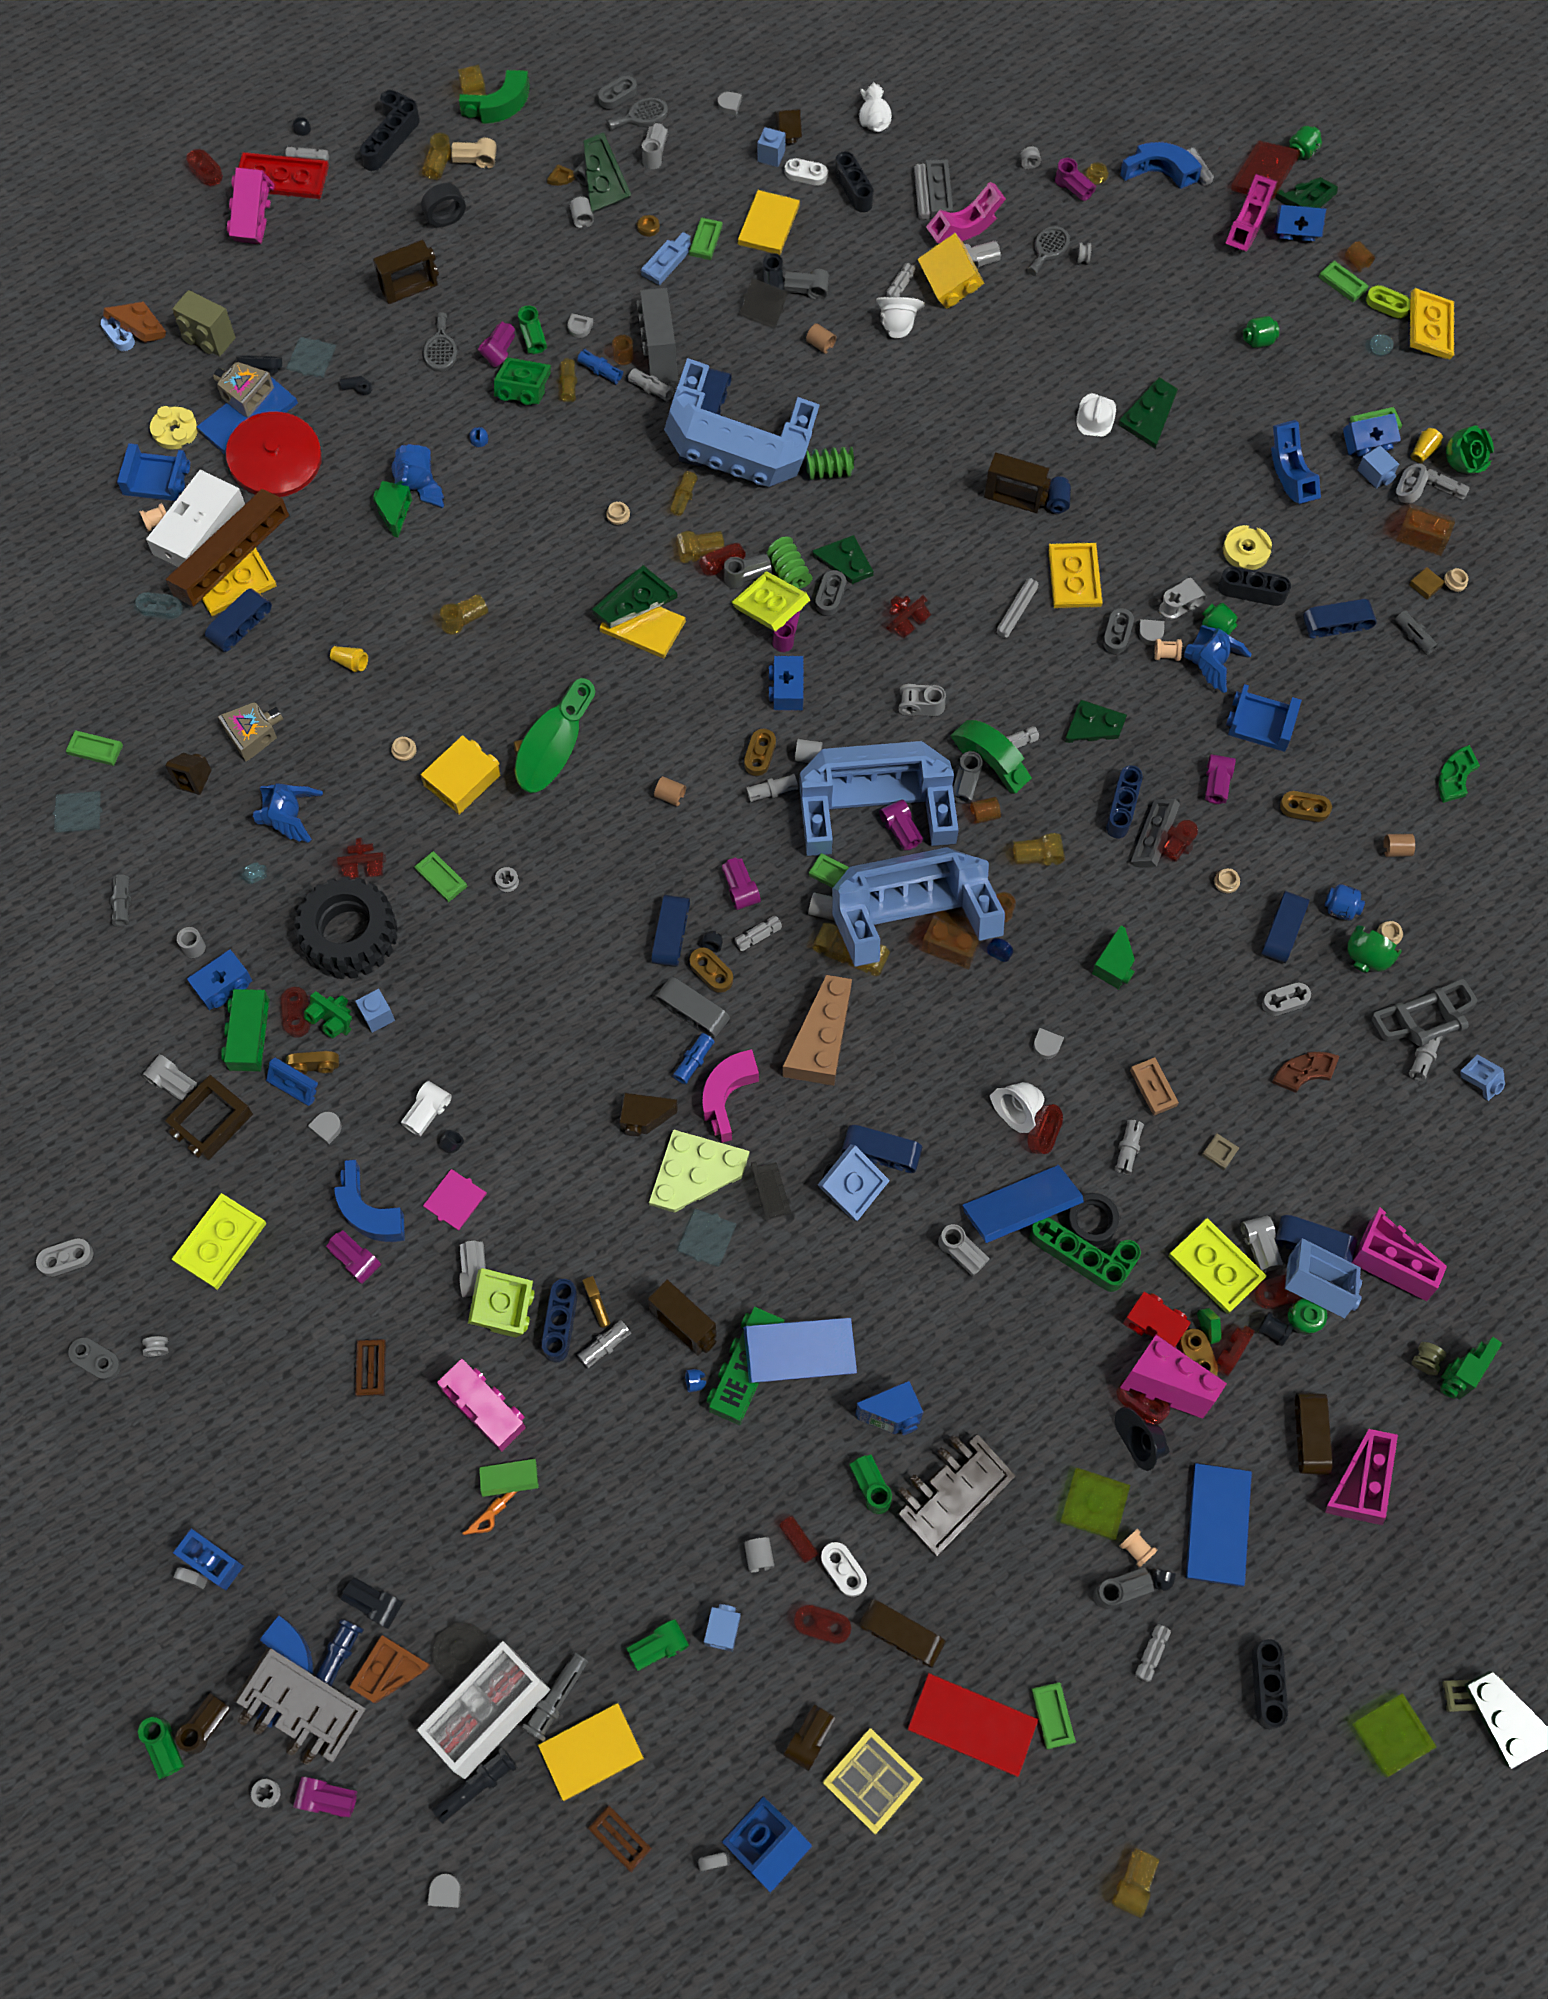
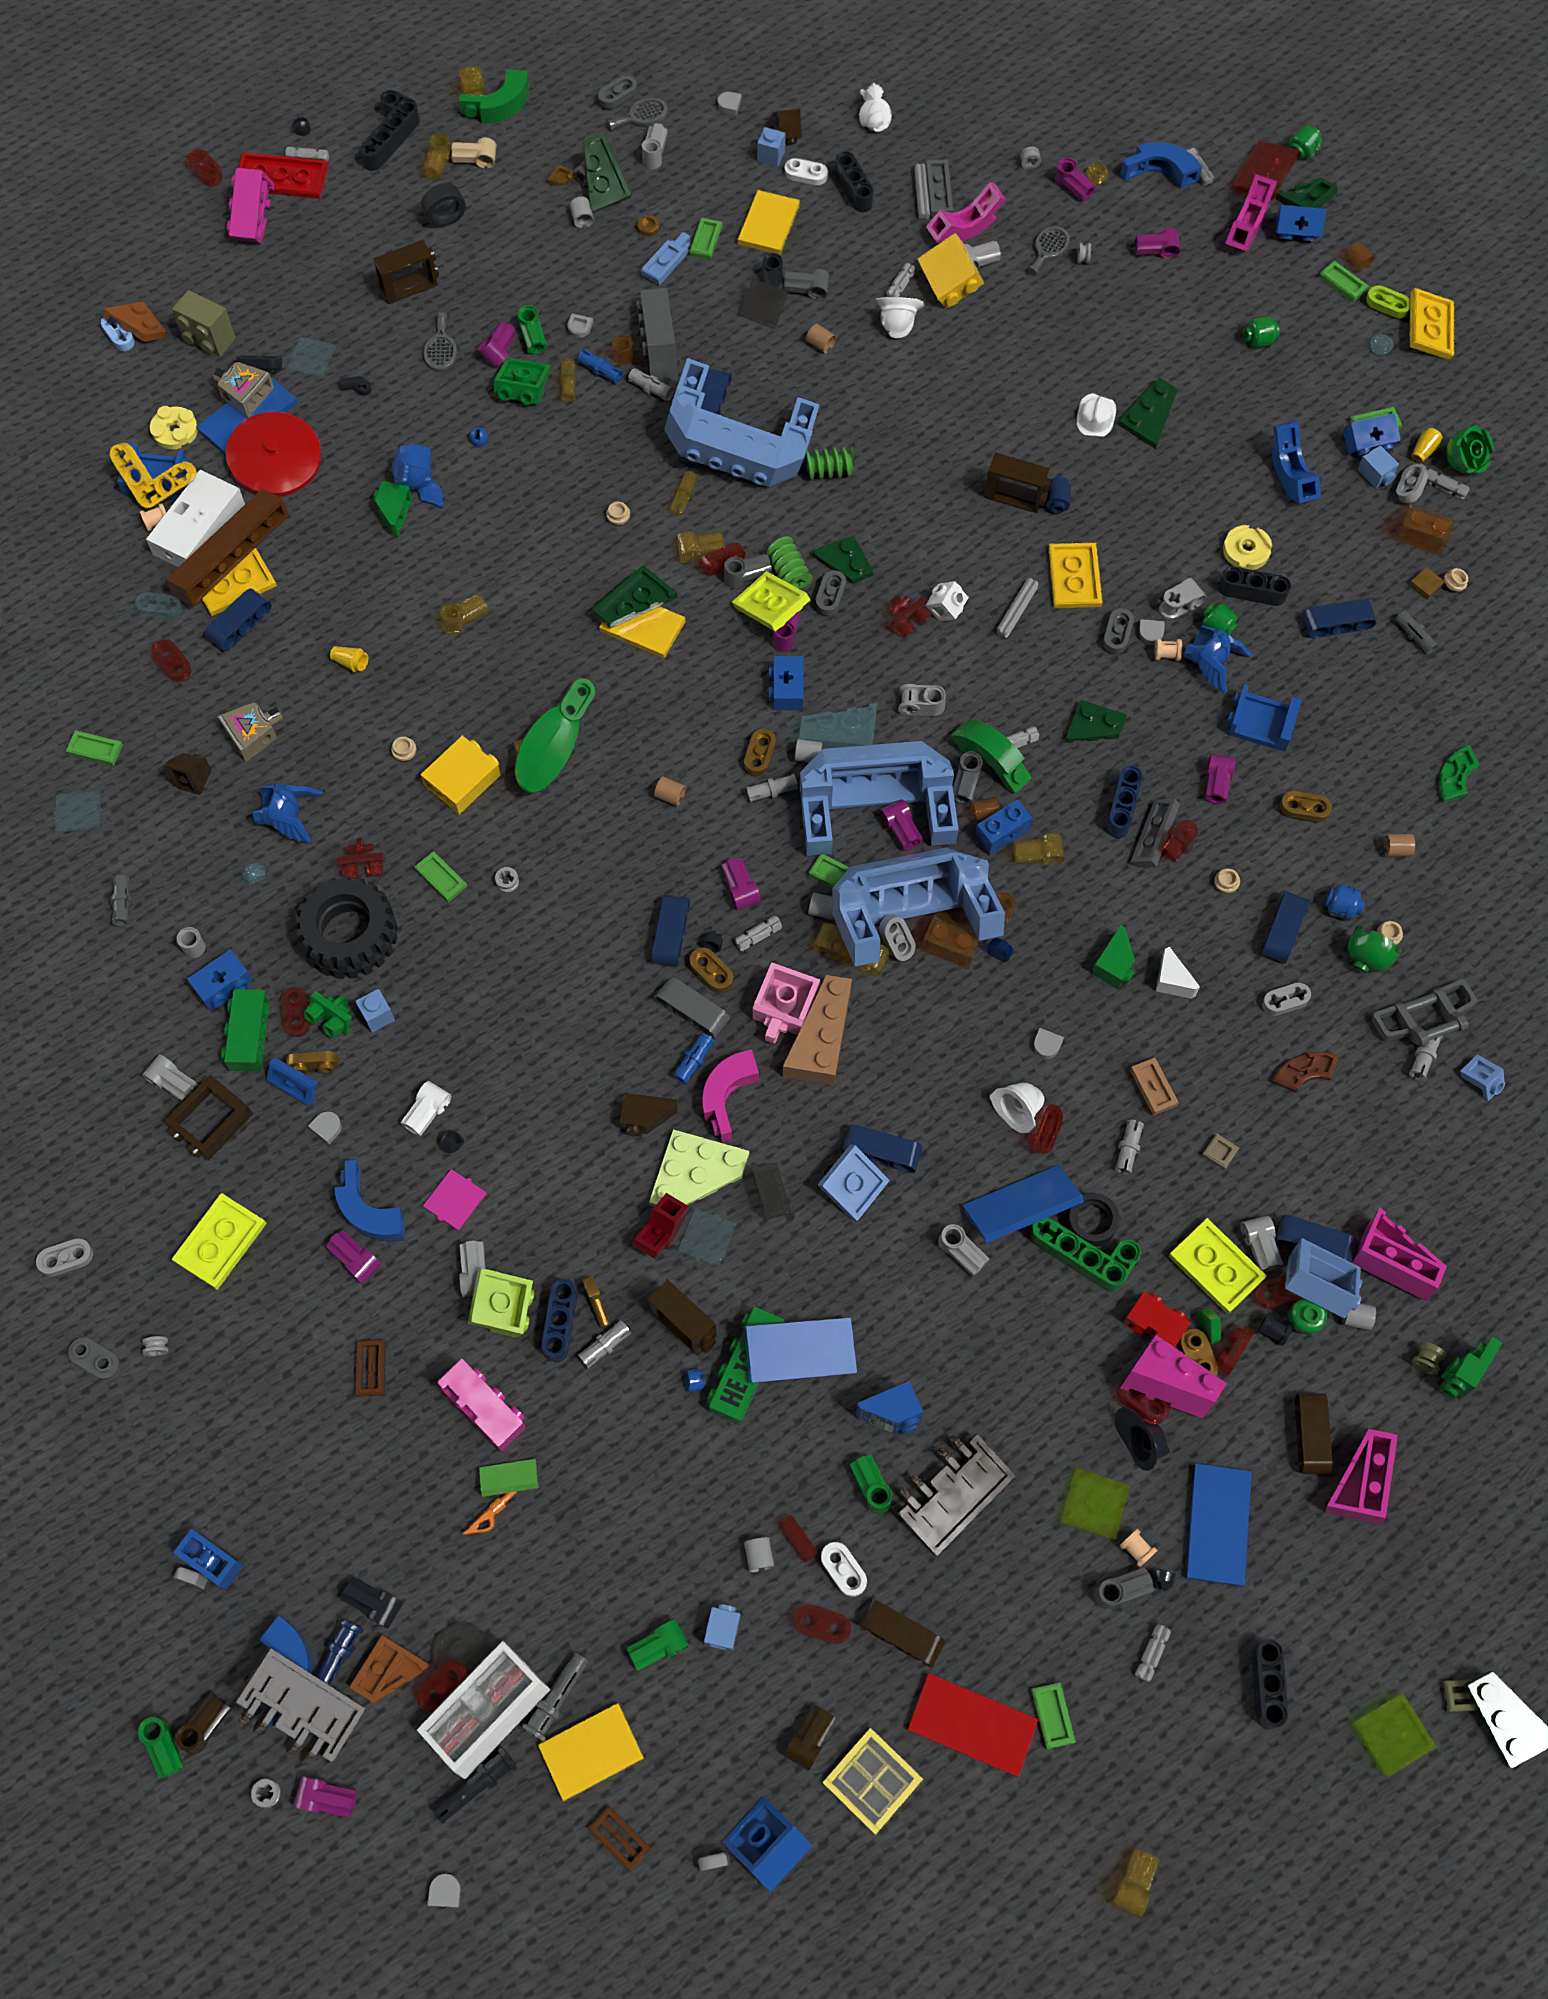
none -> yellow beam [110,443,197,508]
none -> clear red plate [152,639,192,682]
none -> clear red plate [417,1659,468,1713]
none -> dark red brick [632,1193,689,1259]
none -> bright pink hinge [753,962,820,1044]
none -> clear light blue wing [799,703,877,747]
none -> light grey plate [879,914,916,961]
none -> white brick [925,581,969,621]
none -> blue brick [975,799,1032,856]
none -> magenta piece [1134,228,1180,258]
none -> white slope [1156,947,1200,999]
none -> light grey beam [1342,1303,1376,1330]

